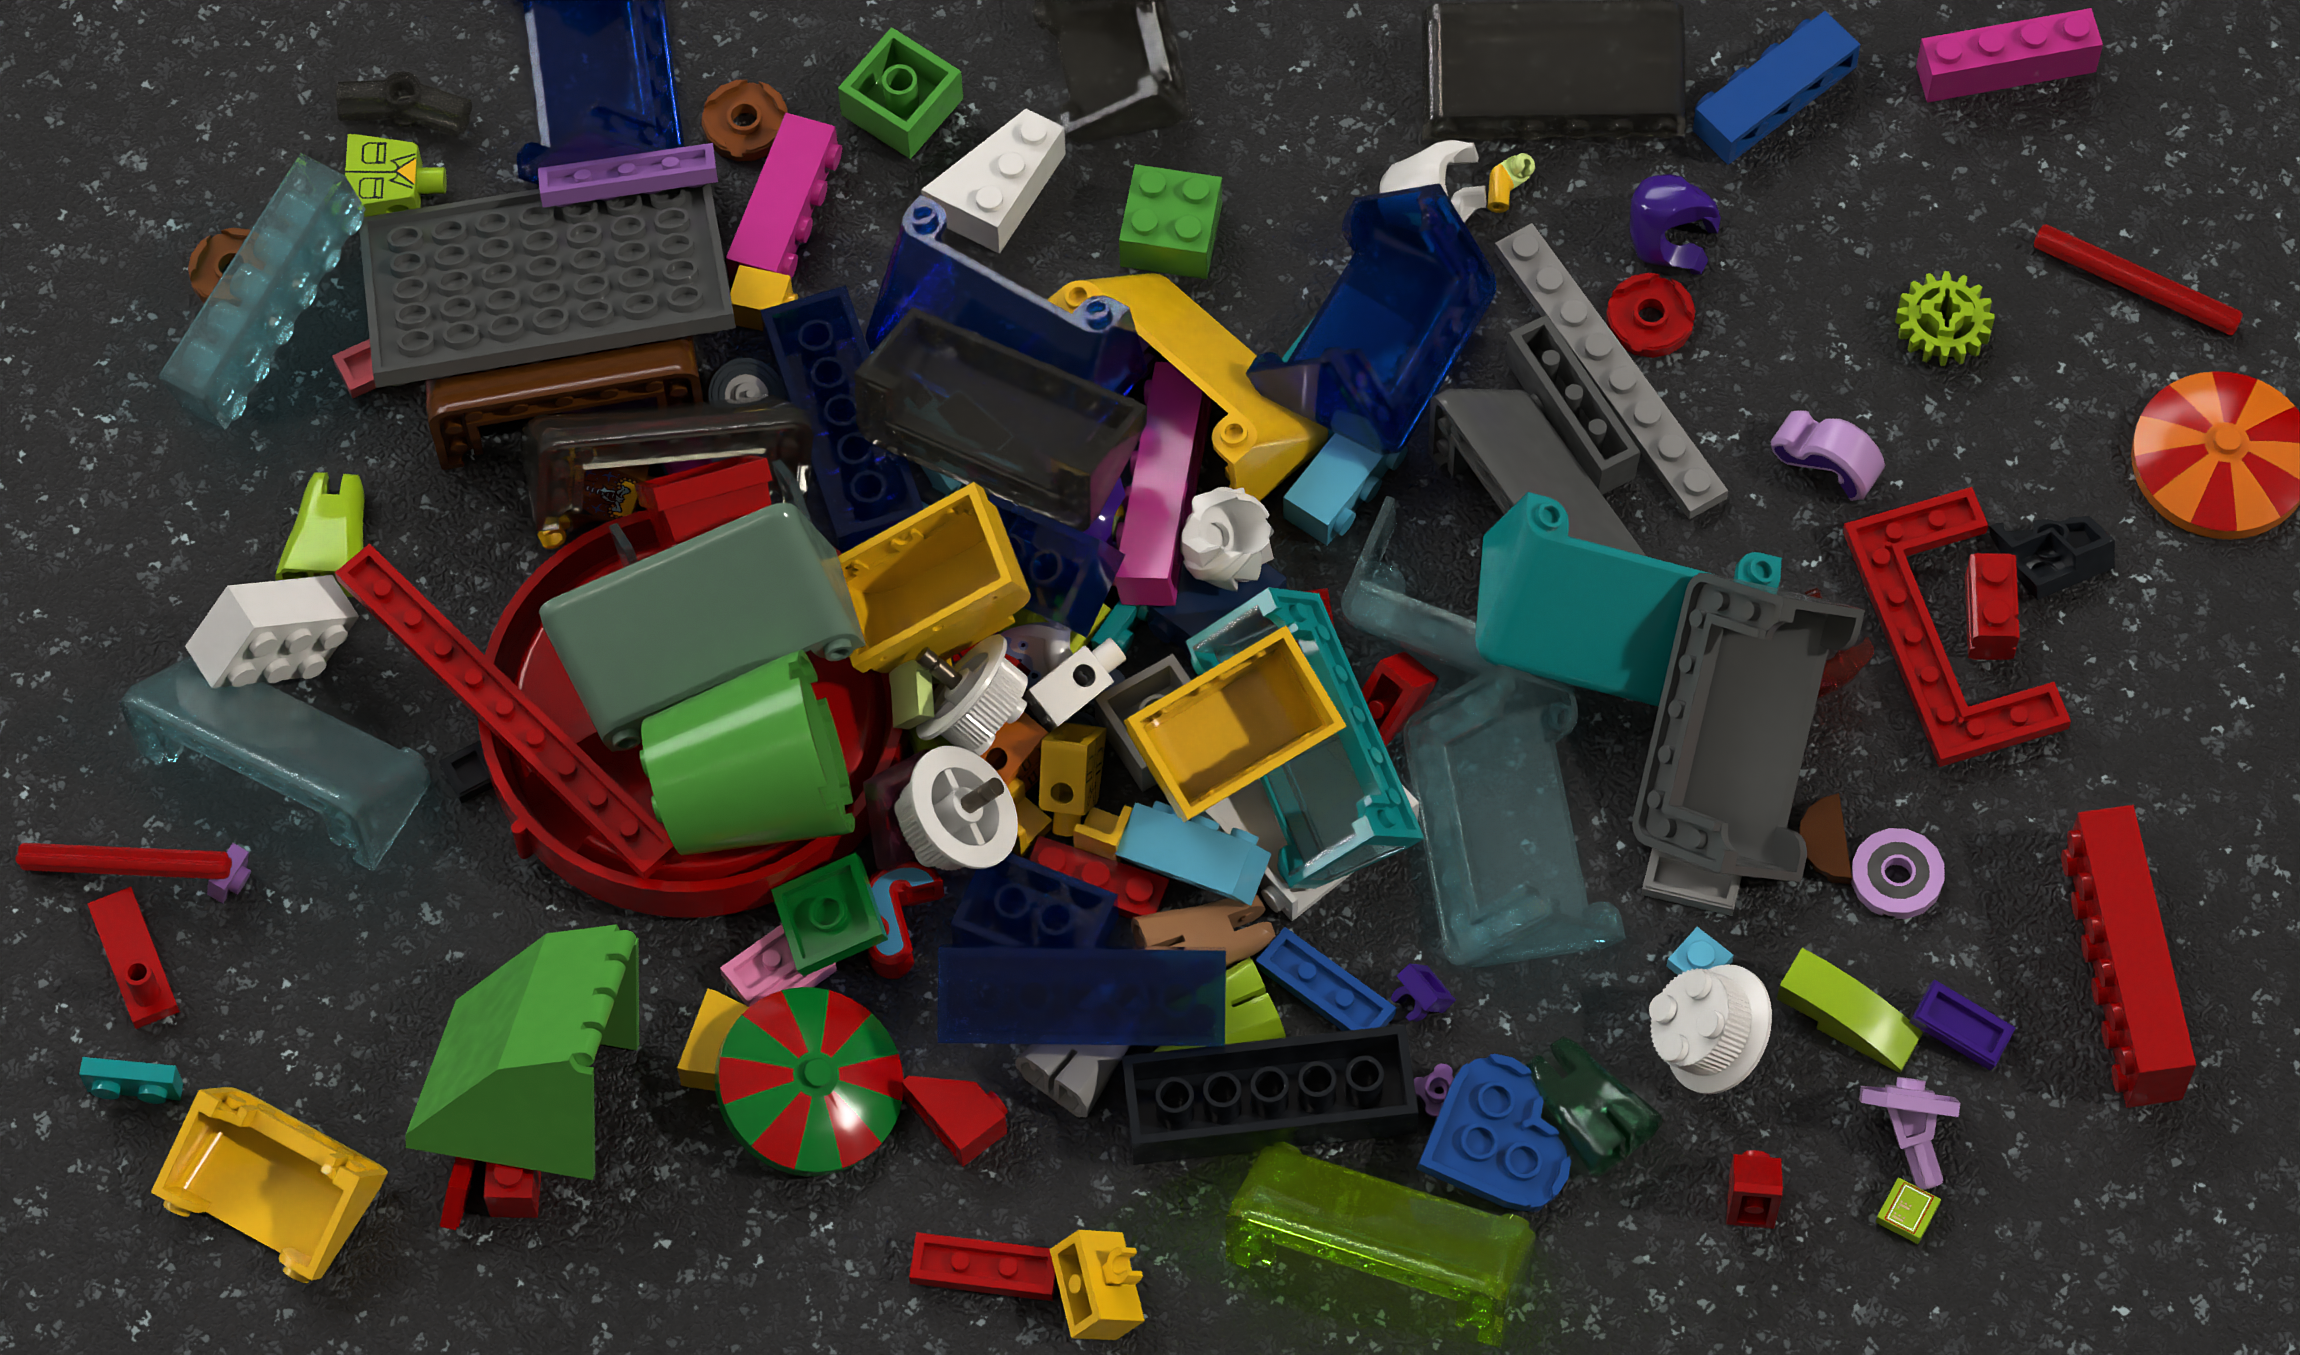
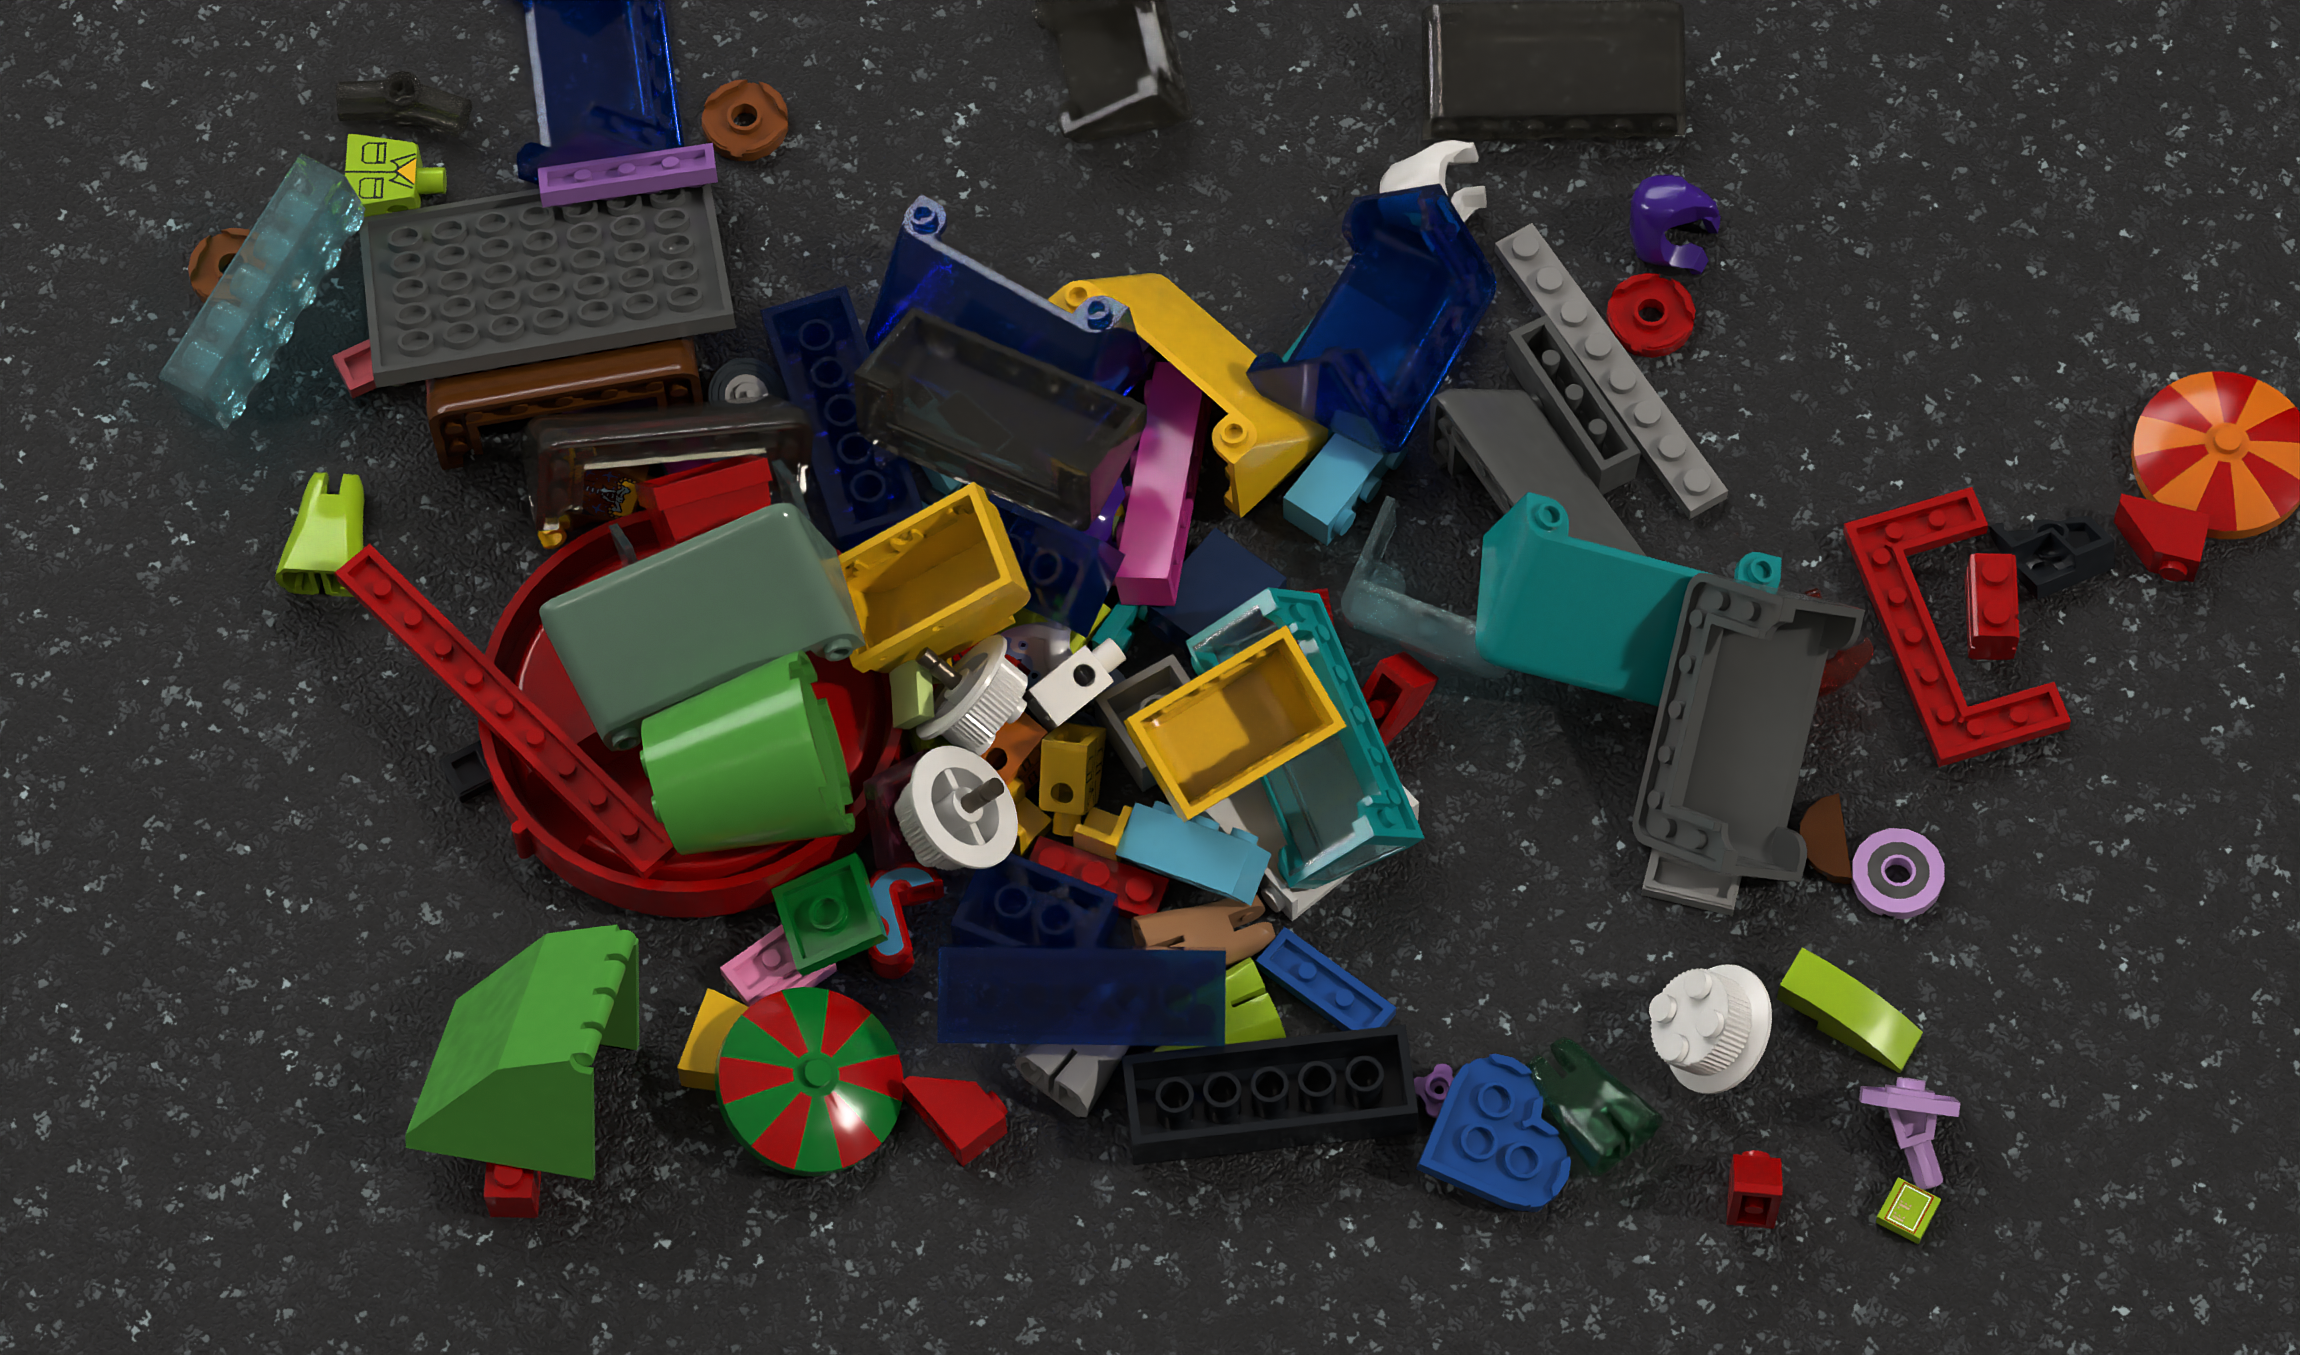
red axle [16,843,232,879] -> none
teal plate [79,1057,184,1104] -> none
red piece [87,887,180,1029] -> none
clear light blue windscreen [119,655,432,871] -> none
yellow windscreen [151,1087,388,1283] -> none
white brick [185,575,359,688] -> none
medium lavender plate [207,843,251,903] -> none
red tile [440,1157,476,1230] -> none
dark pink brick [726,113,842,281] -> none
yellow brick [730,265,798,335] -> none
bright green brick [838,27,963,159] -> none
red plate [909,1232,1056,1301] -> none
white wedge [921,109,1066,254] -> none
yellow brick [1050,1230,1145,1340] -> none
bright green brick [1119,164,1222,279] -> none
white hair [1180,487,1274,592] -> none
clear neon green windscreen [1225,1142,1536,1348] -> none
dark purple tile [1391,963,1456,1022] -> none
clear light blue windscreen [1403,664,1626,969] -> none
arm [1487,153,1535,213] -> none
medium azure plate [1666,927,1734,975] -> none
blue brick [1693,11,1861,165] -> none
lavender animal [1771,410,1885,501] -> none
lime gear [1895,271,1995,366] -> none
dark purple tile [1909,979,2016,1071] -> none
dark pink brick [1916,8,2103,103] -> none
red axle [2034,224,2243,335] -> none
red brick [2061,805,2196,1108] -> none
none -> red slope [2113,493,2211,582]

